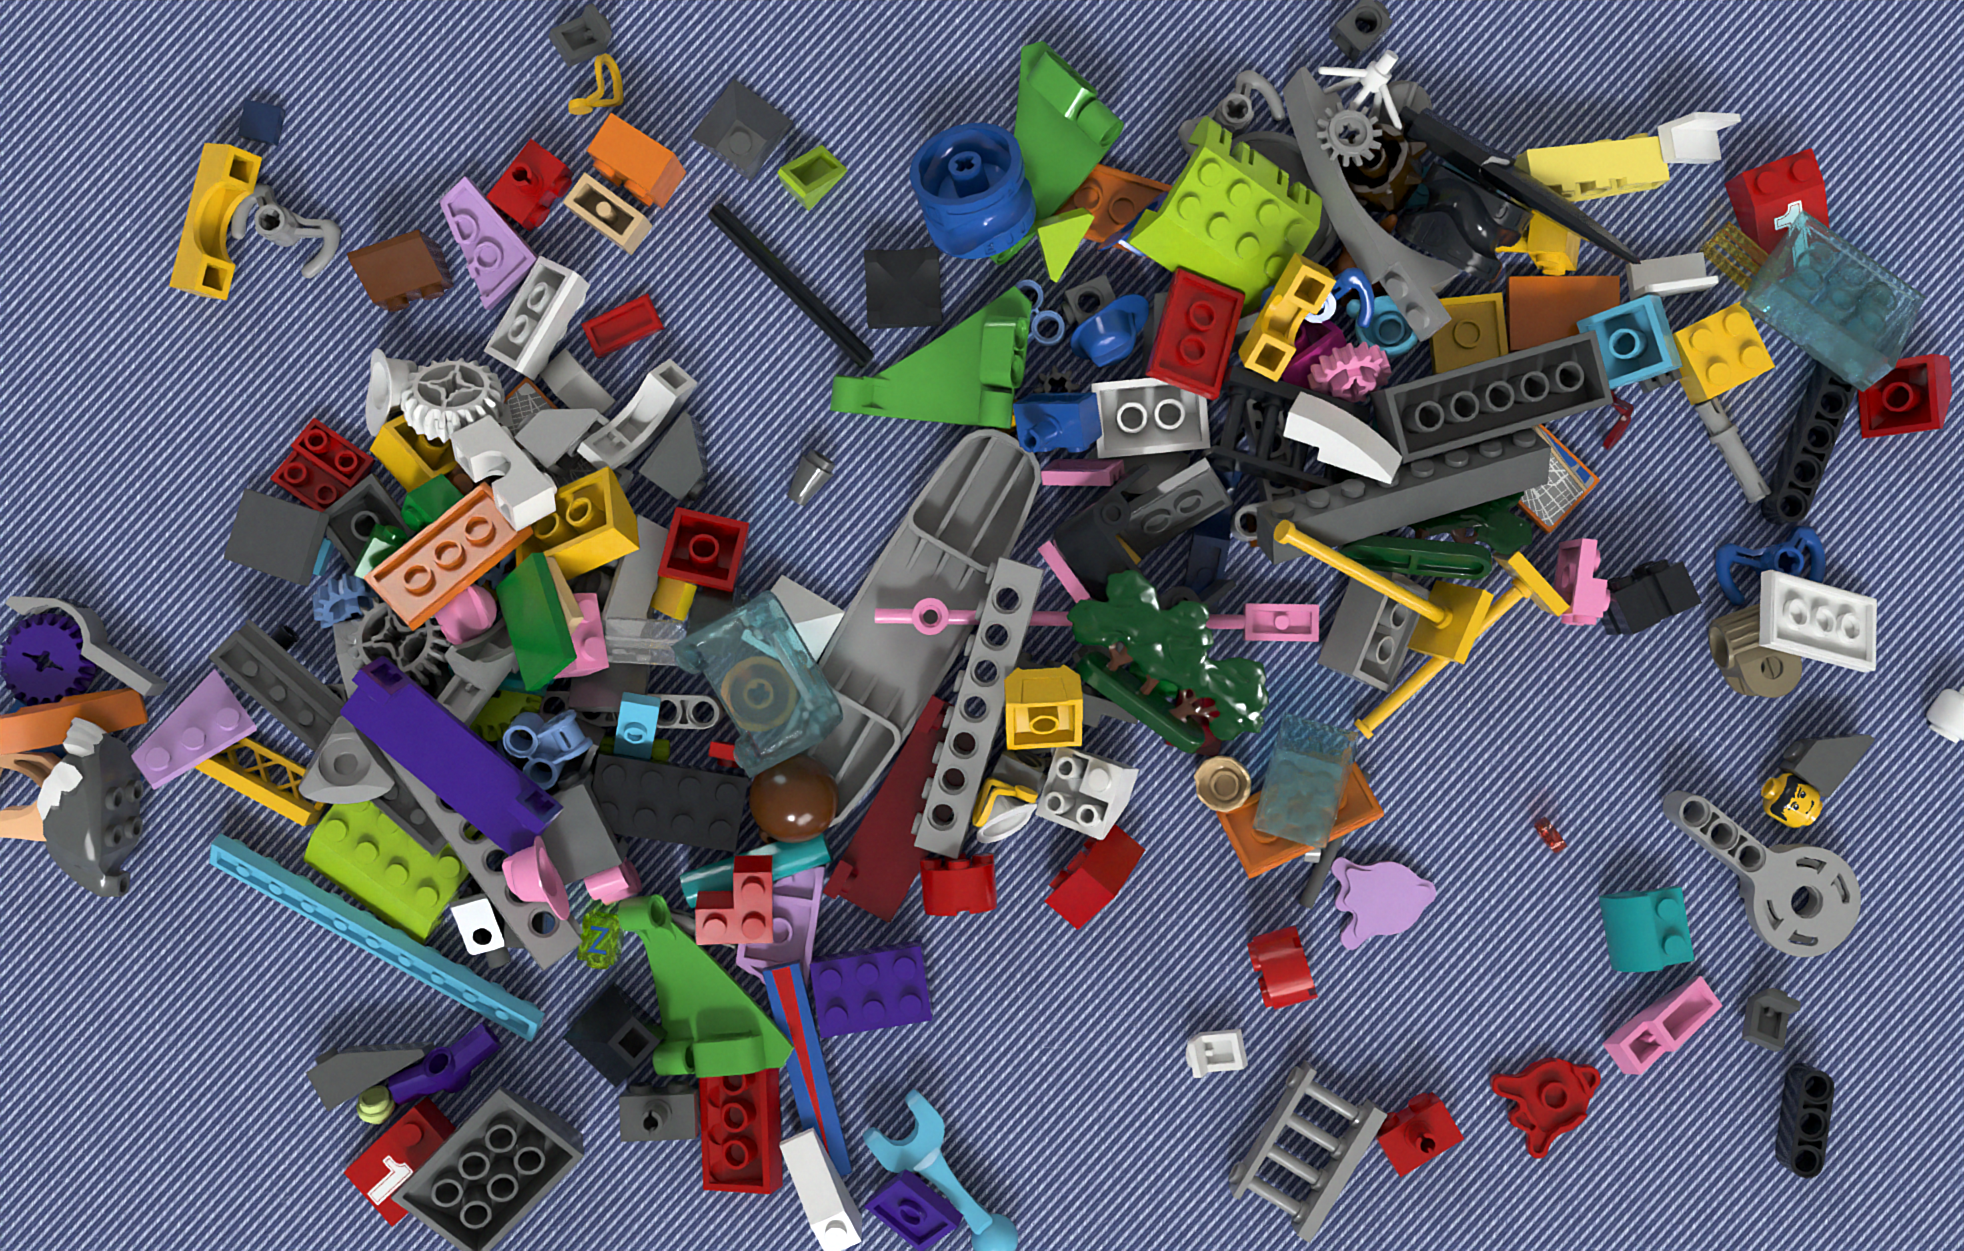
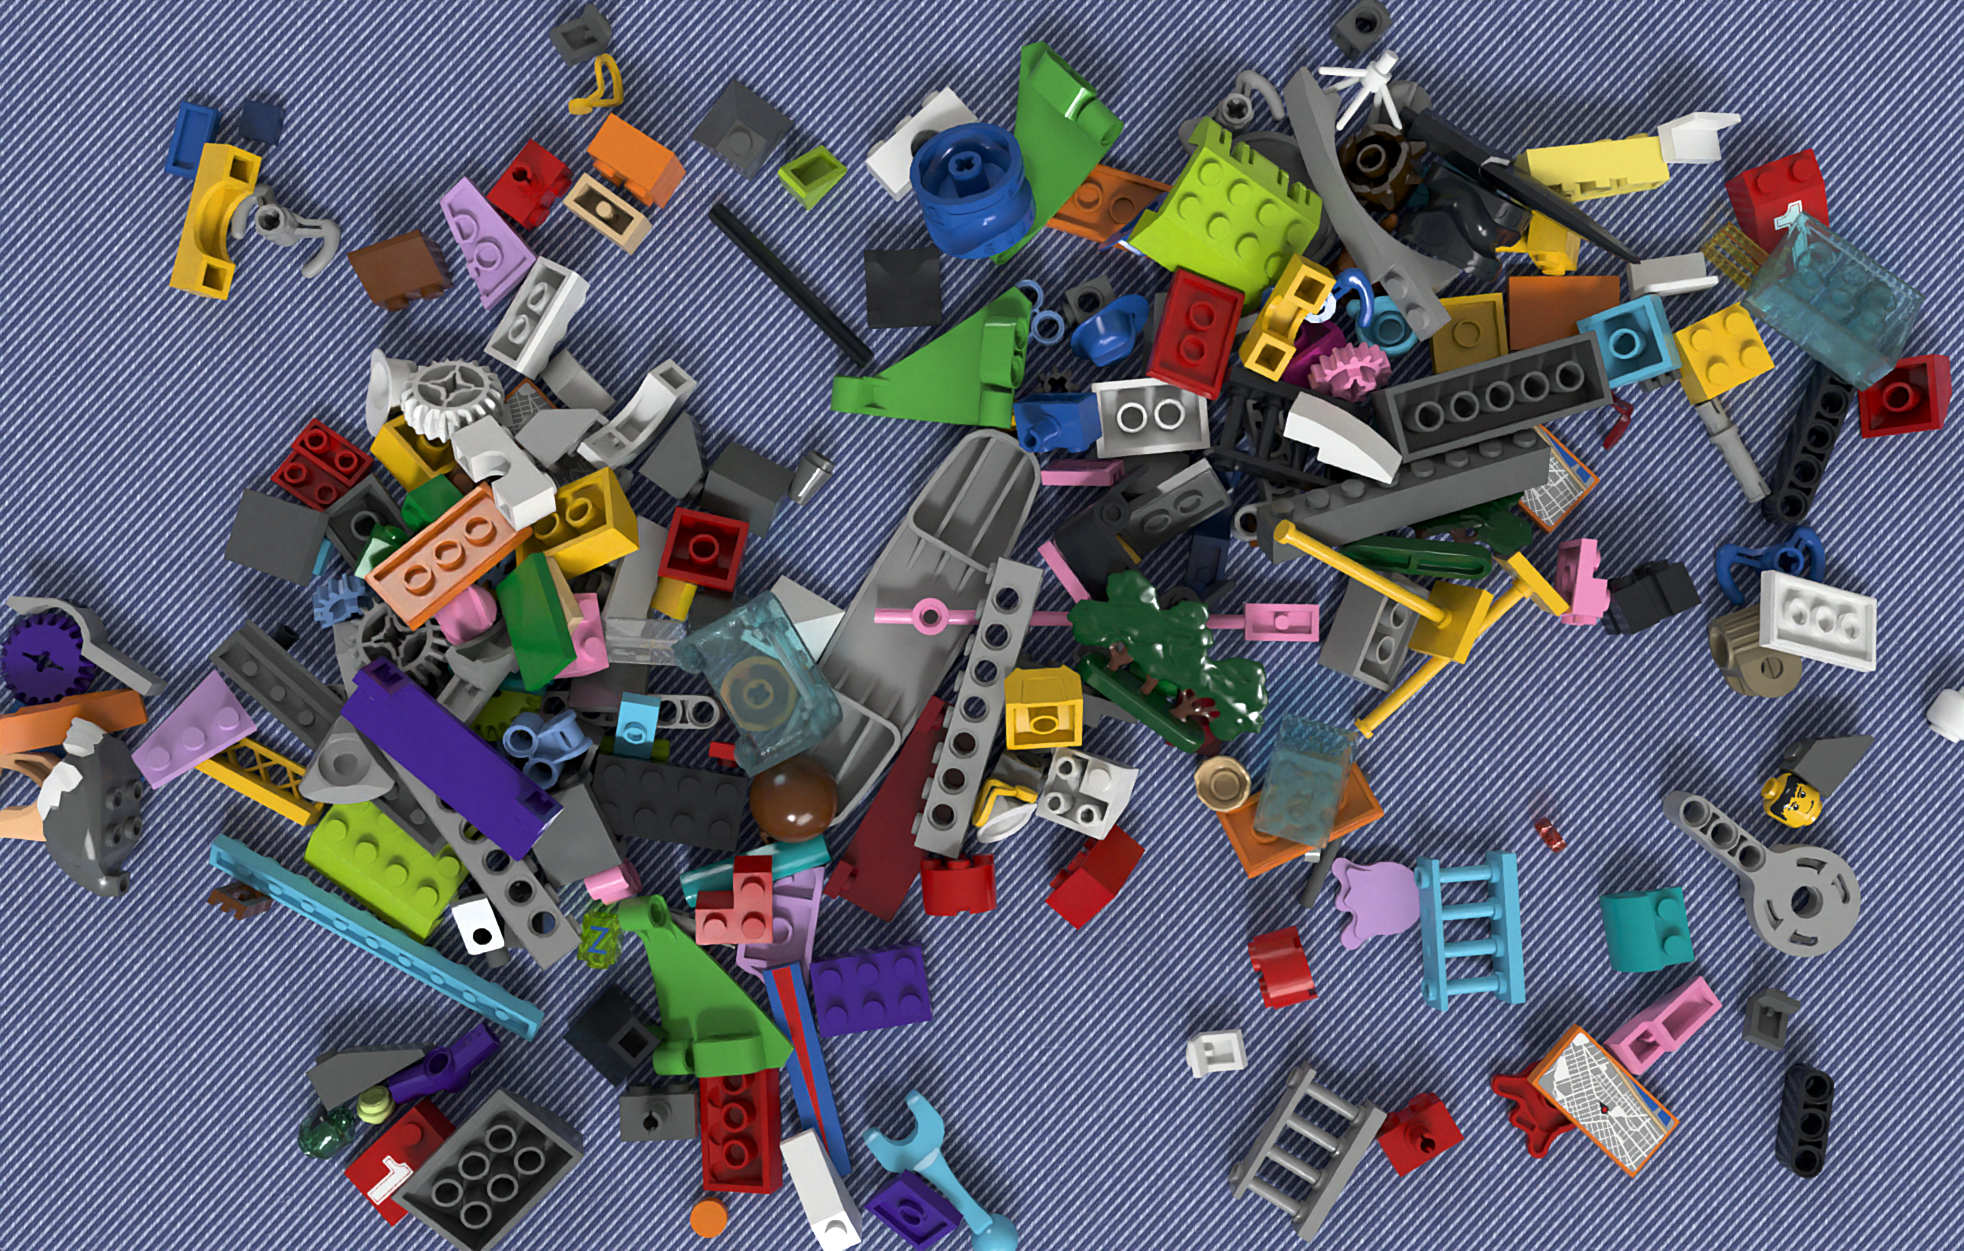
bright pink piece [502,835,570,920] -> none
red tile [581,293,665,359] -> none
lime slope [1033,207,1095,283] -> none
light grey gear [1315,101,1382,167] -> none
none -> blue tile [164,100,223,181]
none -> reddish brown tile [207,881,274,921]
none -> clear green head [297,1104,355,1160]
none -> orange tile [690,1197,729,1238]
none -> dark grey slope [698,441,796,539]
none -> white arch [866,86,978,202]
none -> medium azure fence [1414,850,1526,1011]
none -> tile [1526,1023,1680,1178]

